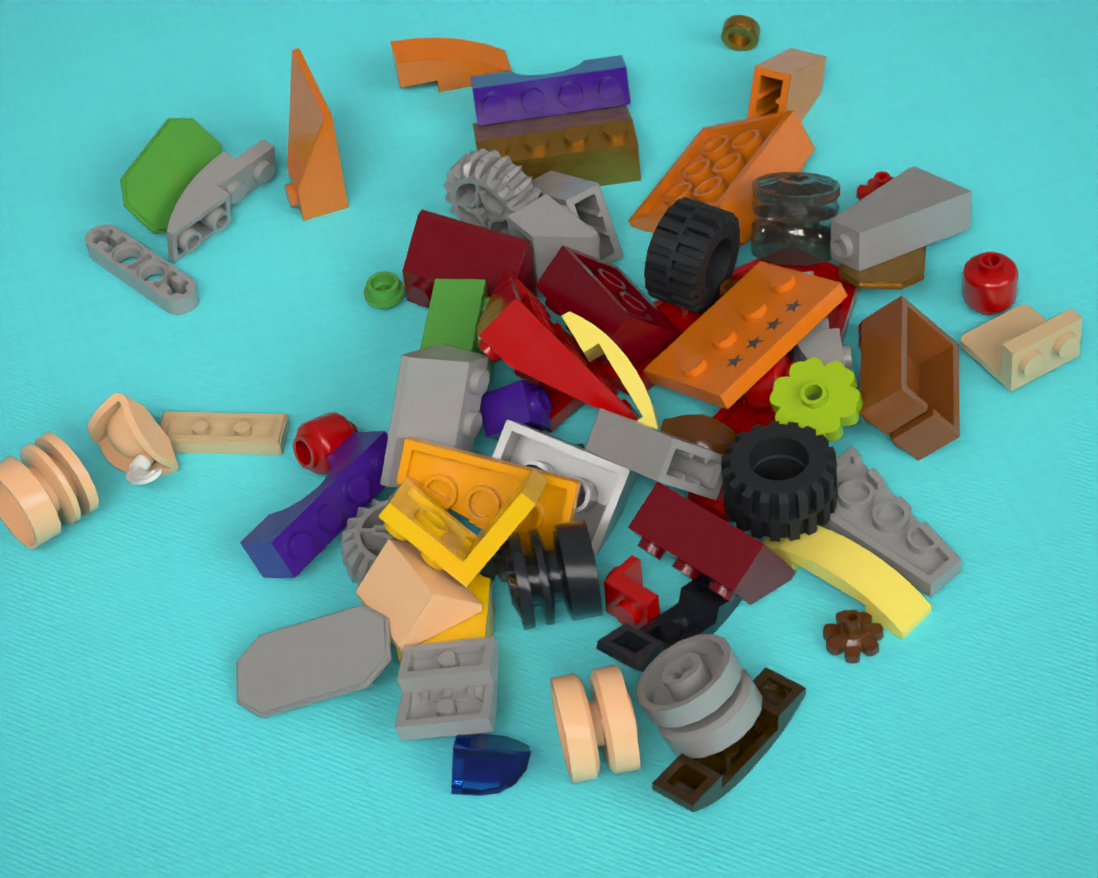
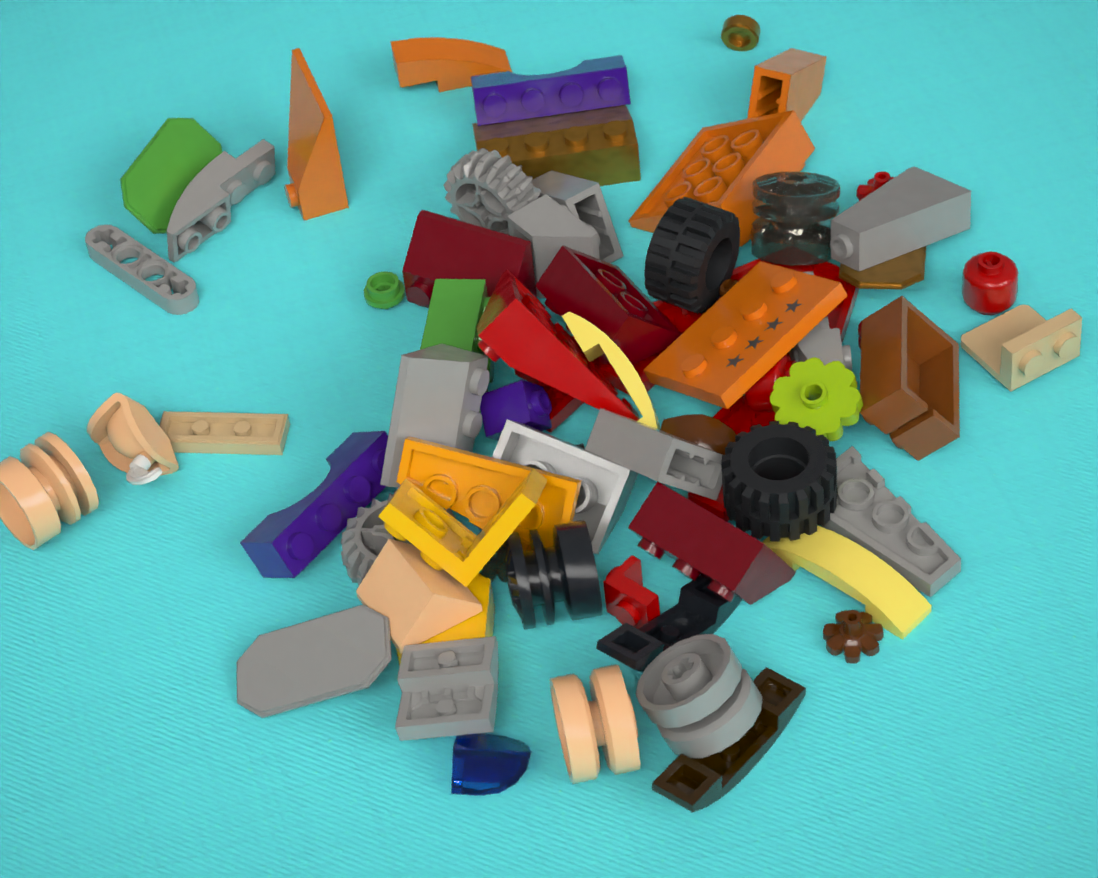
red head [293,412,358,475] -> none

